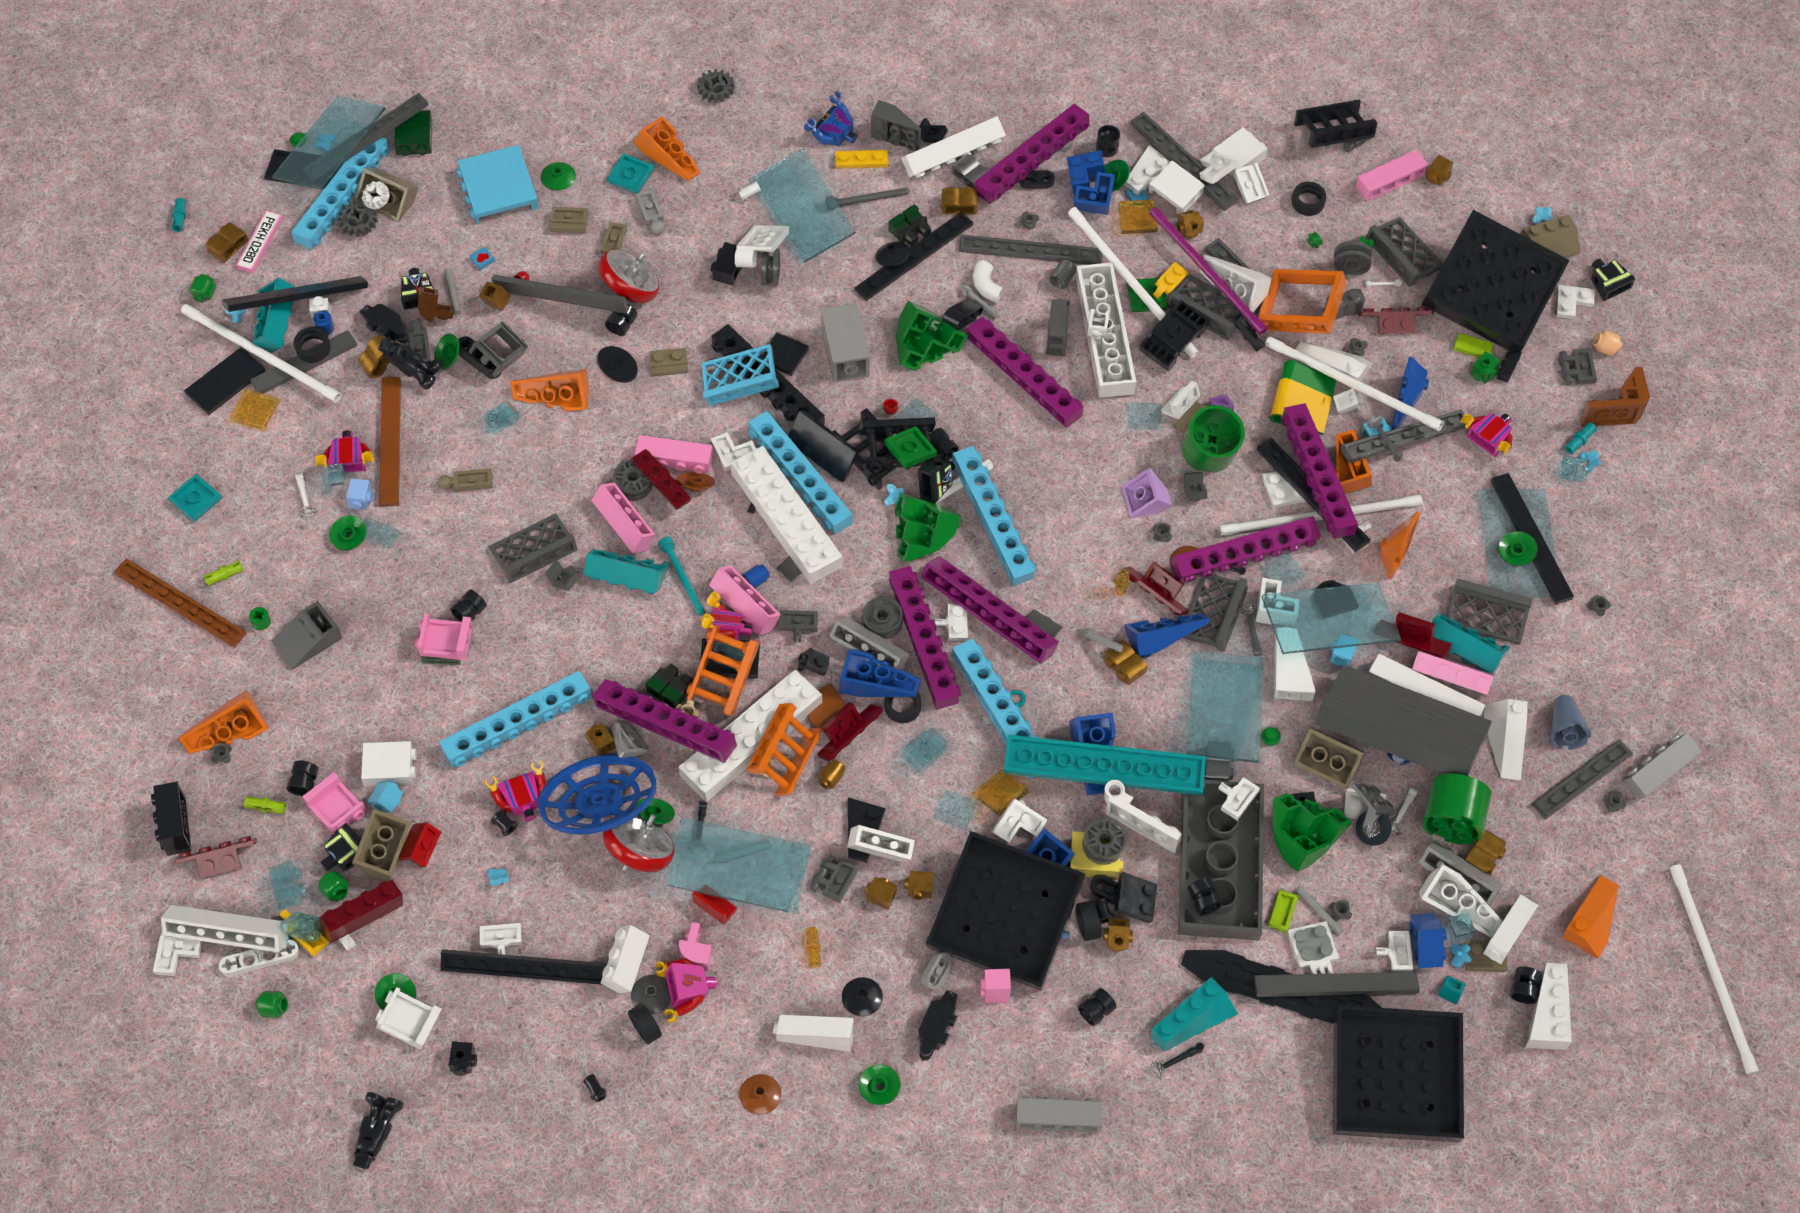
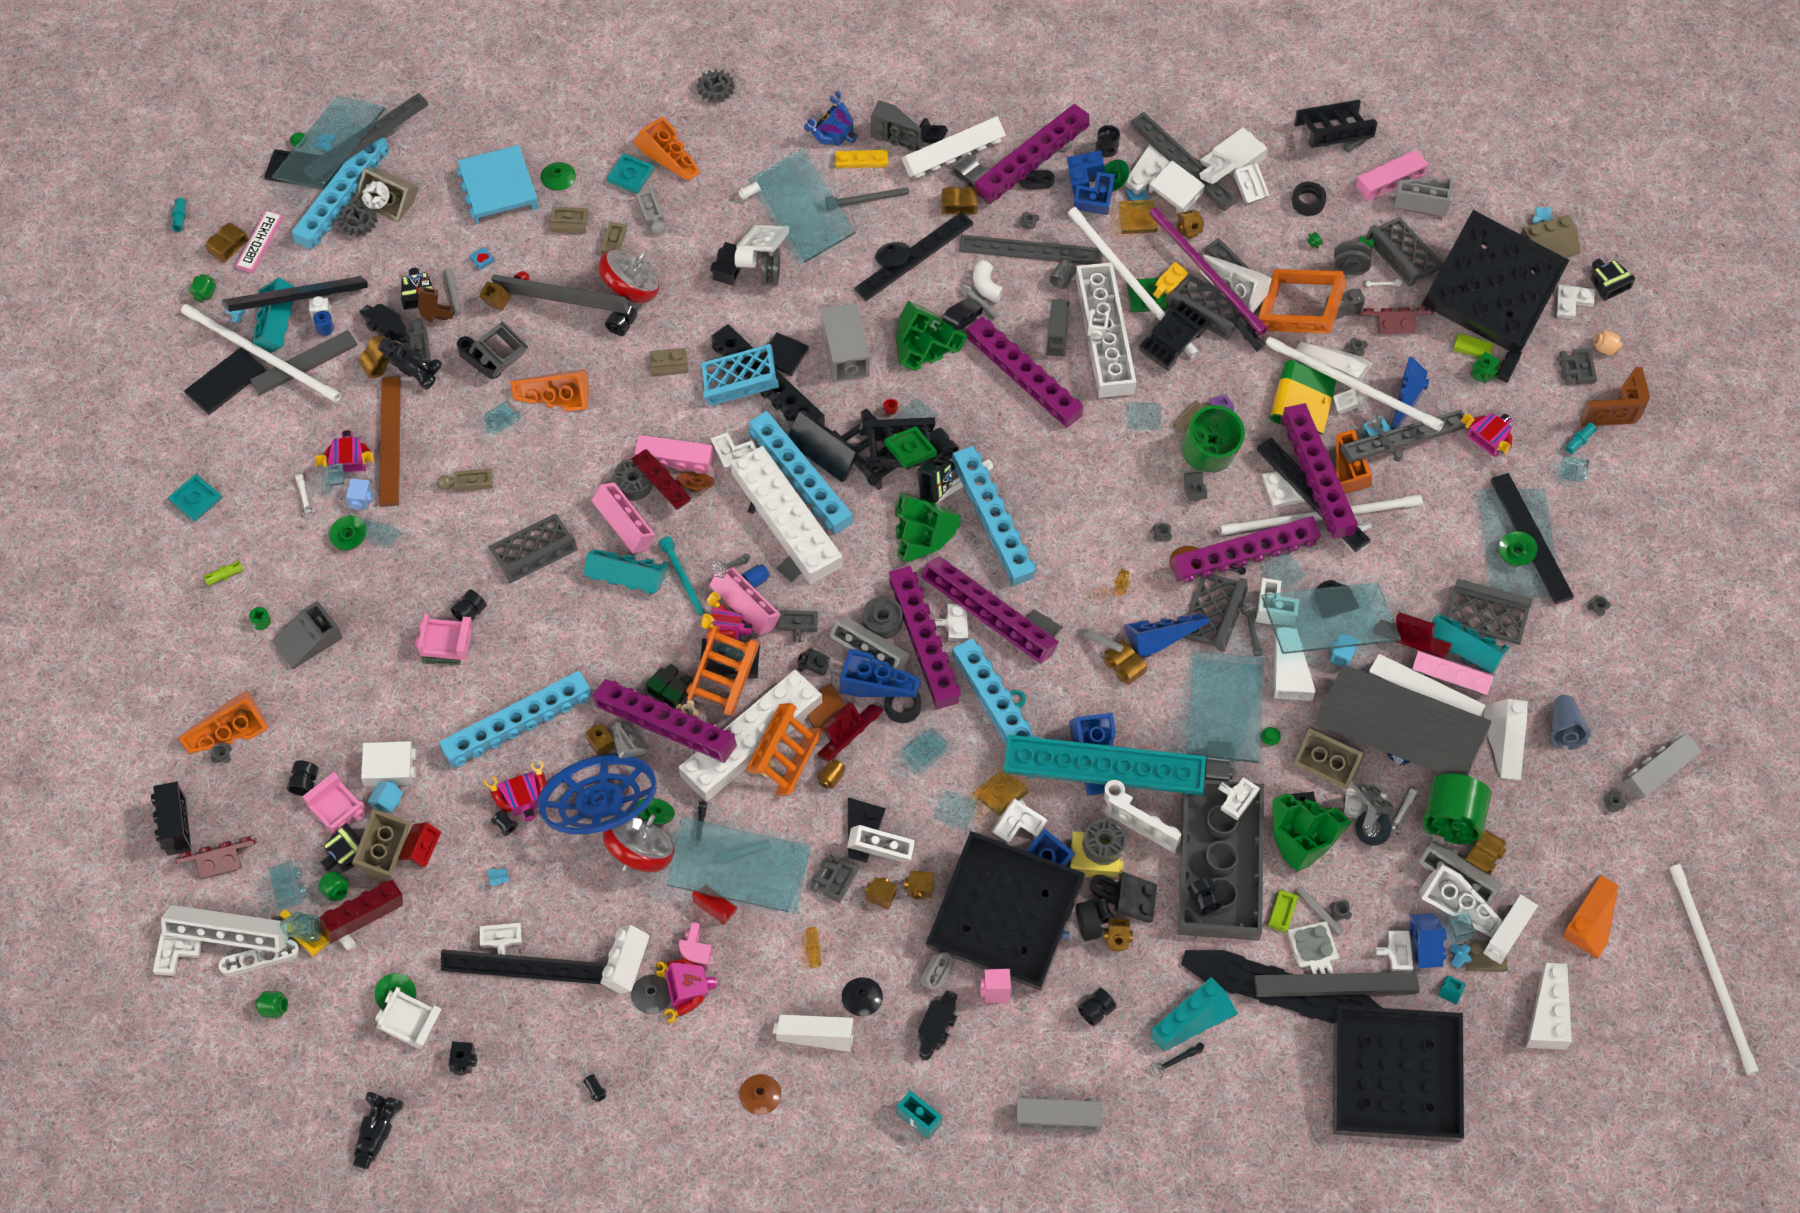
dark orange tile [114,558,246,648] -> none
clear yellow tile [230,389,280,431] -> none
lime pin [244,796,287,815] -> none
black tyre [293,327,331,363] -> none
dark green brick [394,110,433,156] -> none
green dish [434,333,459,369] -> none
dark grey bracket [545,561,580,591] -> none
black piece [598,346,638,383] -> none
black tyre [628,1003,662,1044] -> none
green dish [859,1064,901,1105] -> none
medium azure piece [884,483,904,505] -> none
hips [888,204,931,246] -> none
lavender slope [1121,468,1172,518] -> none
dark red bracket [1122,562,1189,615] -> none
white panel [1161,381,1200,419] -> none
orange wedge [1379,511,1421,579] -> none
pearl gold brick [1425,154,1454,186] -> none
black wheel [1510,966,1542,1004] -> none
dark grey tile [1532,739,1633,820] -> none
medium azure piece [1580,450,1601,473] -> none
none -> piece [711,553,751,578]
none -> teal brick [896,1090,943,1140]
none -> light grey wedge [1394,177,1453,216]

